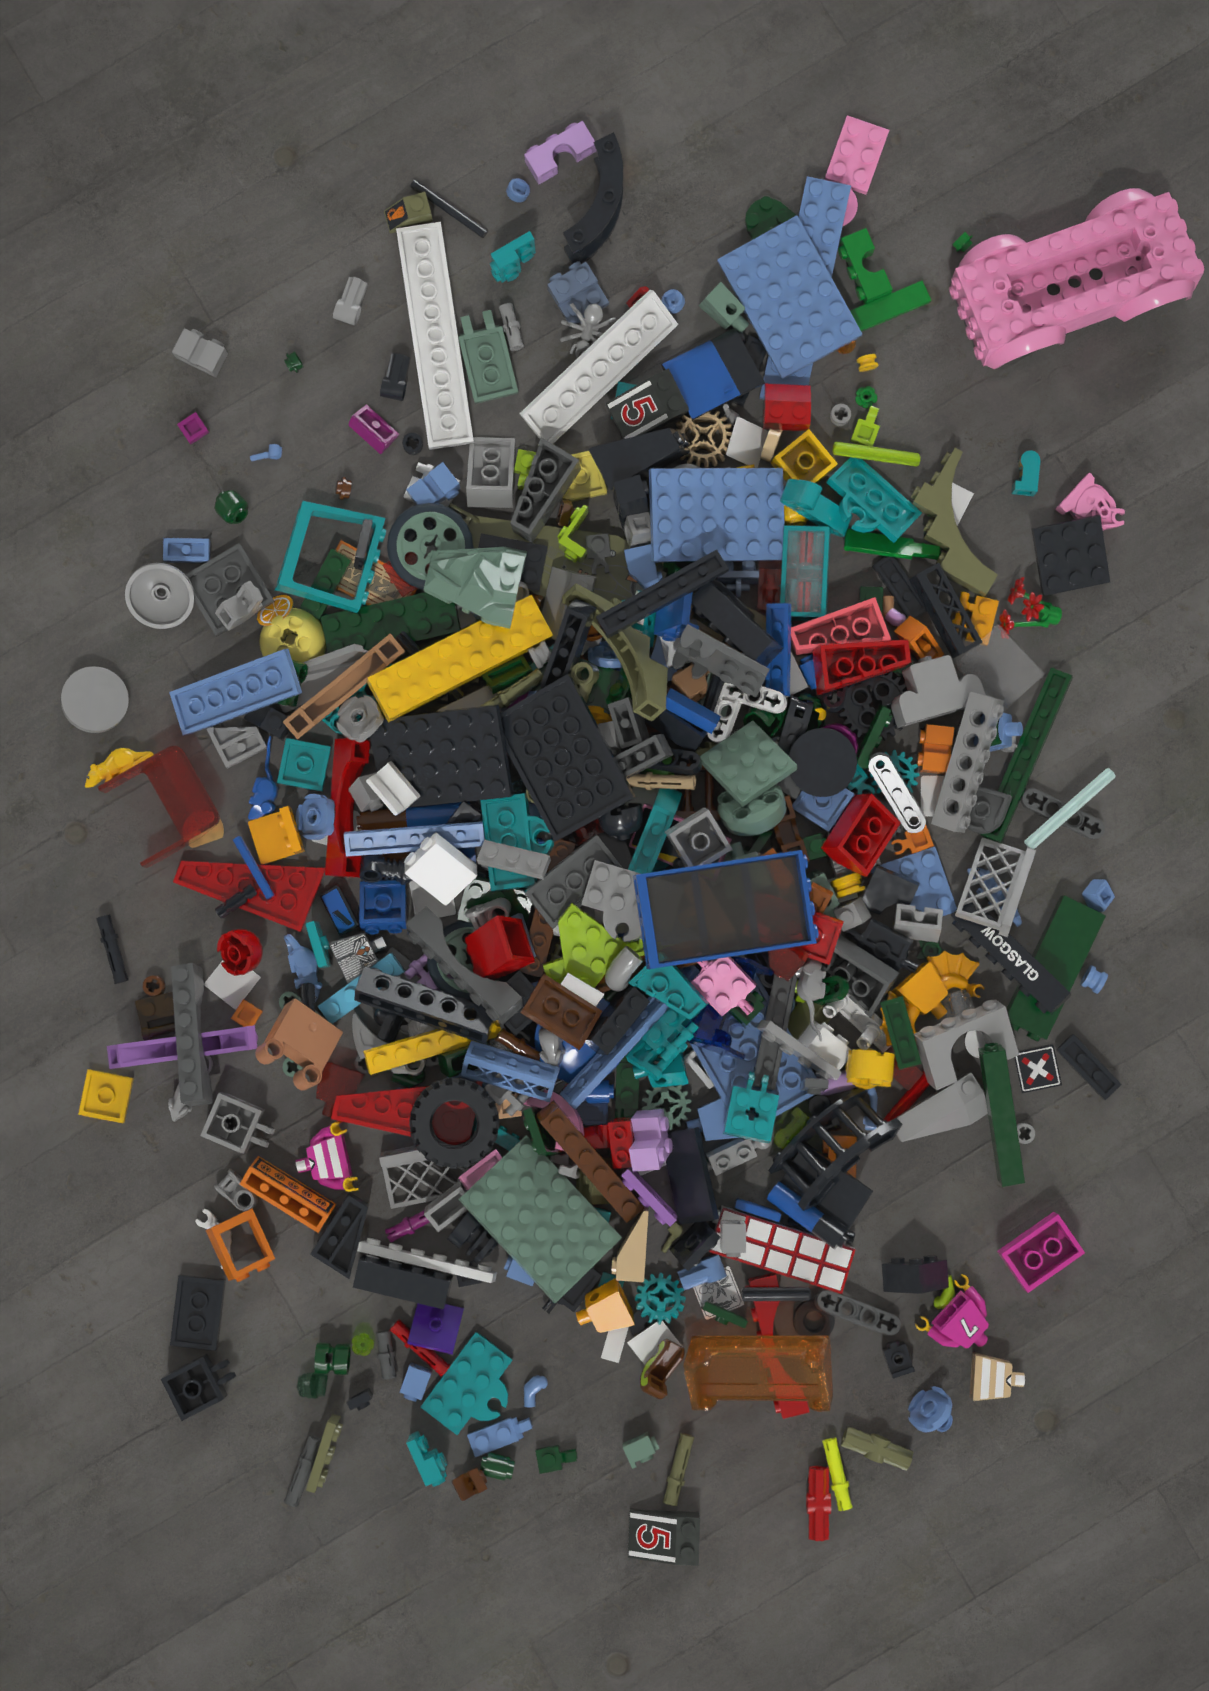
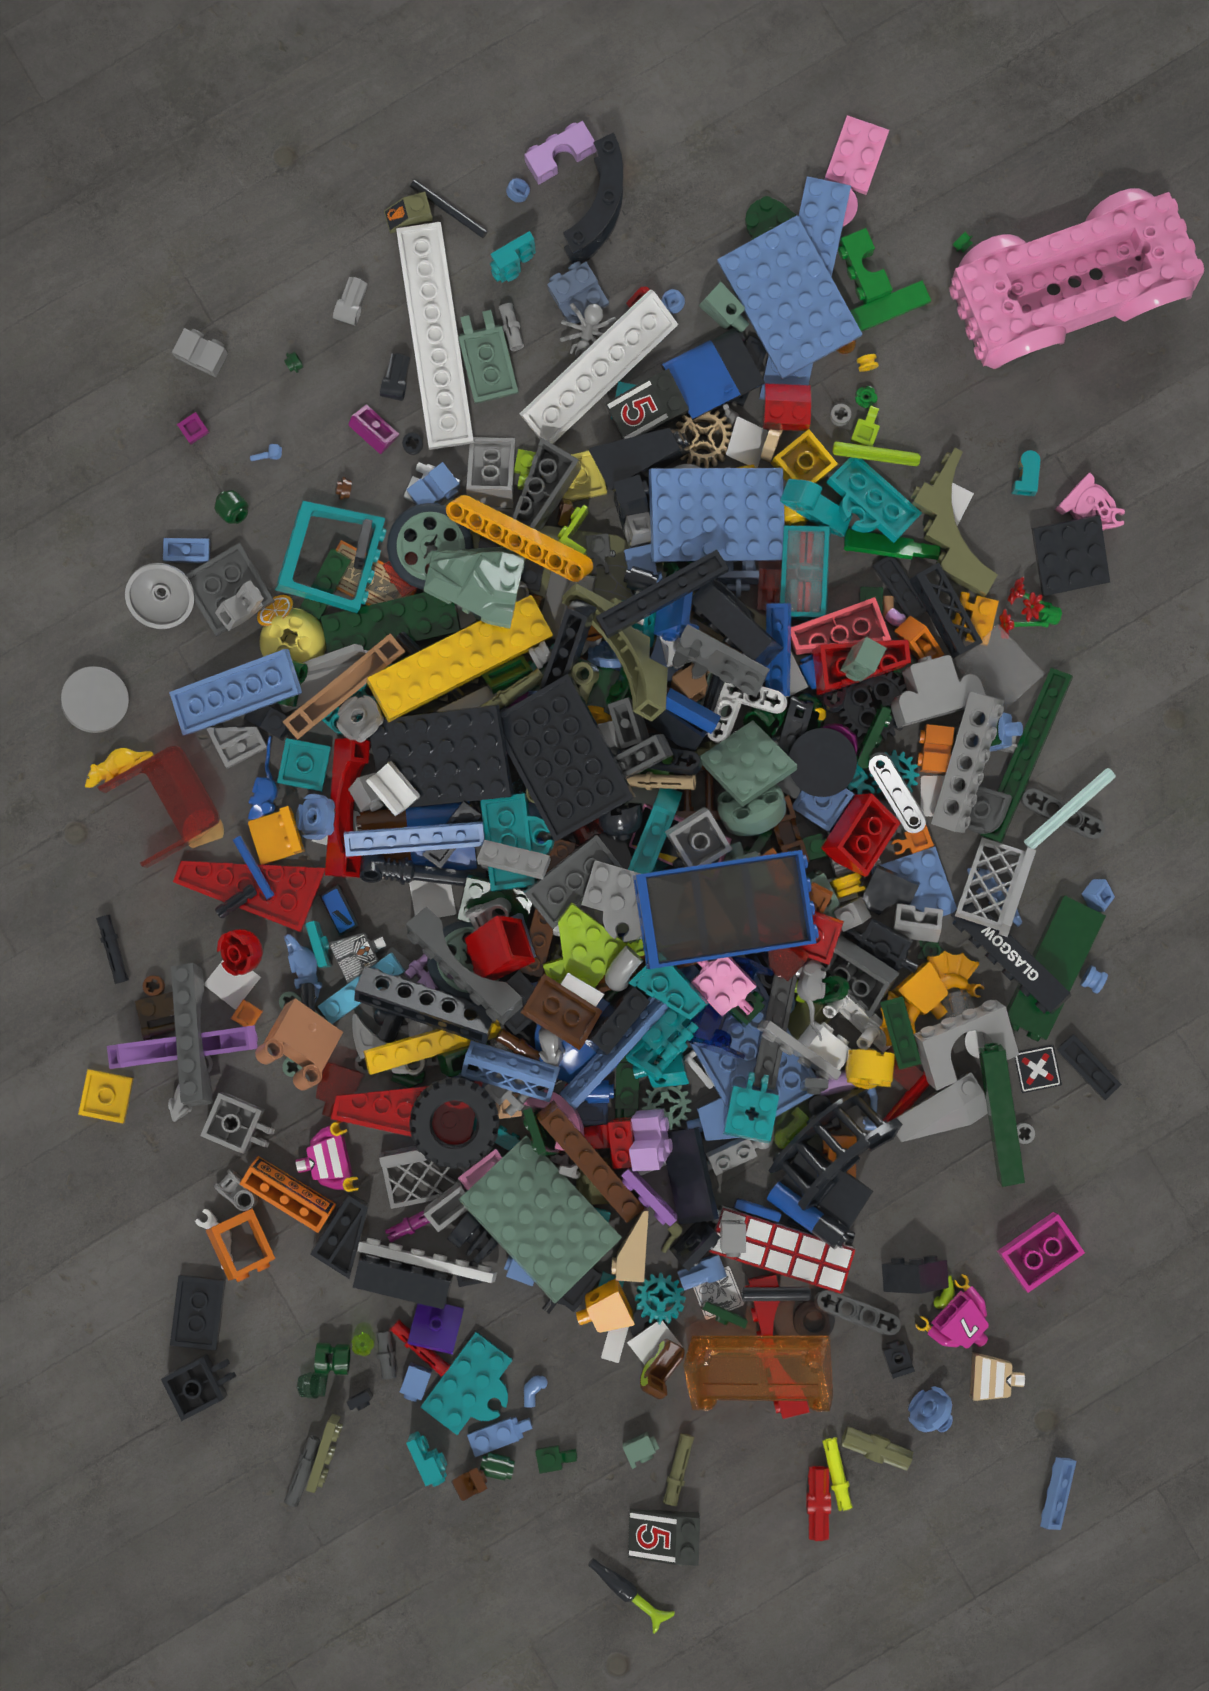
blue plate [359,880,407,935] -> none
white brick [404,832,477,906] -> none
none -> light orange beam [446,495,593,582]
none -> black piece [588,1558,675,1634]
none -> black brick [623,566,658,592]
none -> sand green brick [841,637,886,682]
none -> medium blue plate [1040,1457,1077,1530]

